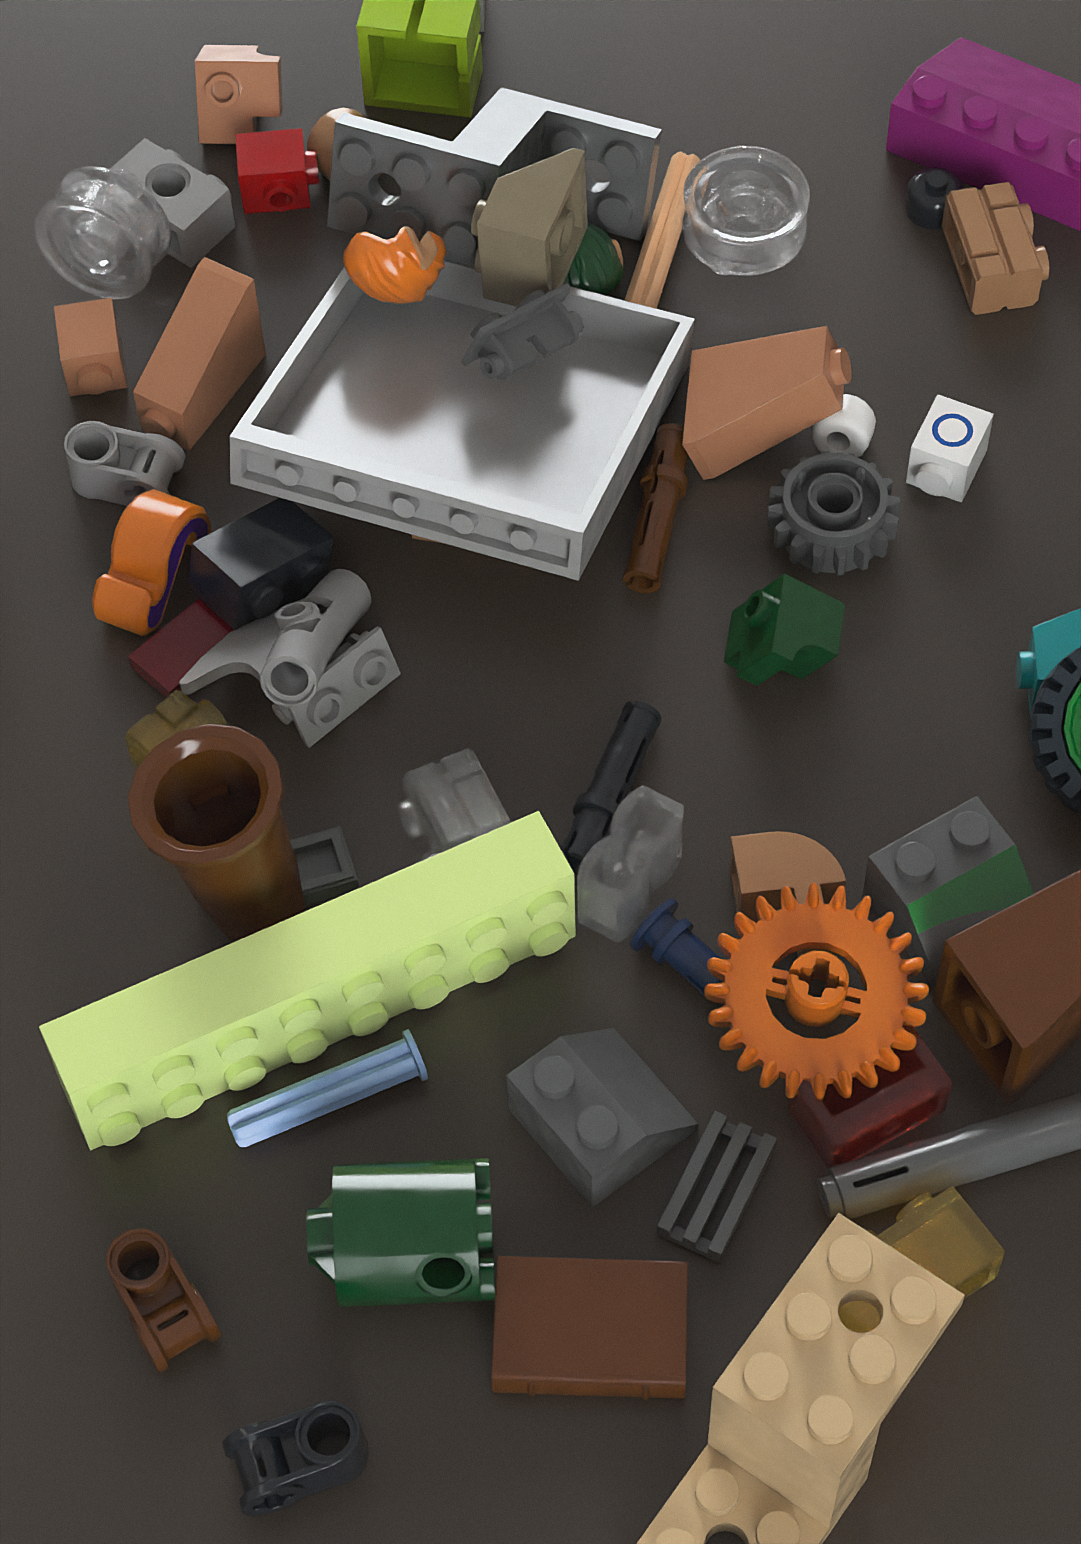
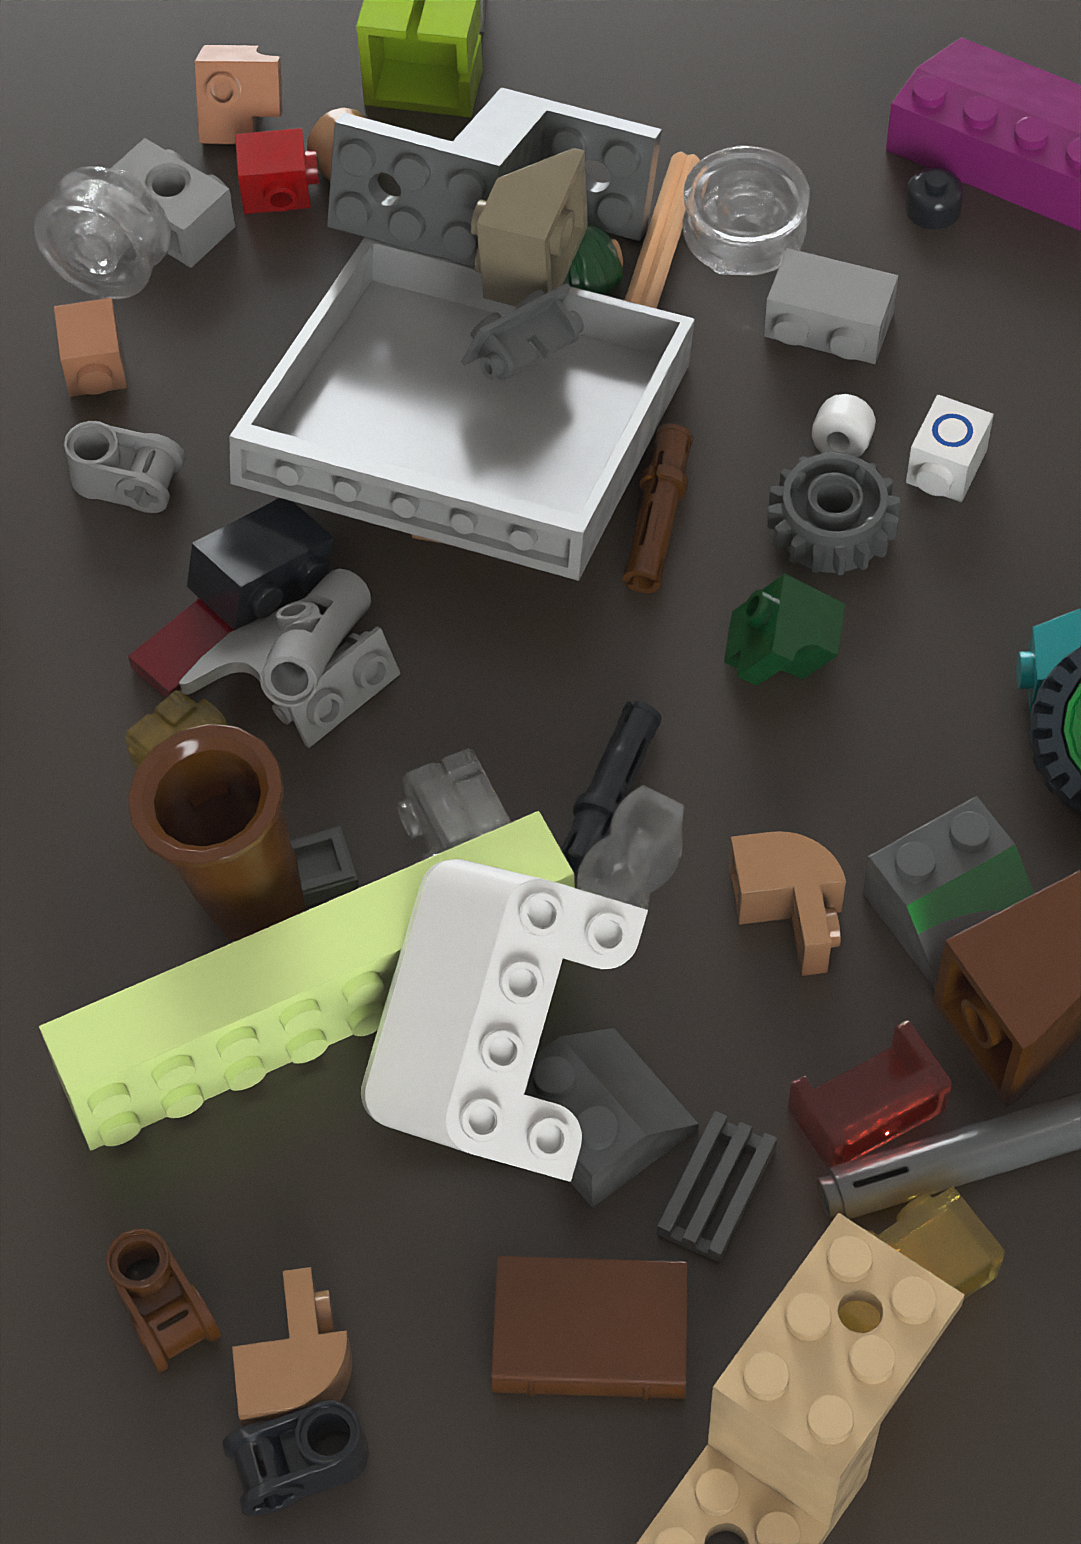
orange animal [92,489,211,636] -> none
nougat slope [133,257,266,451] -> none
light blue axle [227,1029,429,1147] -> none
dark green cylinder [306,1158,495,1307] -> none
orange hair [343,226,447,304] -> none
dark blue pin [630,898,723,999] -> none
nougat slope [682,326,852,480] -> none
orange gear [704,882,929,1102] -> none
medium nougat brick [942,182,1049,315] -> none
none -> medium nougat brick [232,1267,353,1427]
none -> white windscreen [361,859,648,1182]
none -> light grey brick [764,248,899,364]

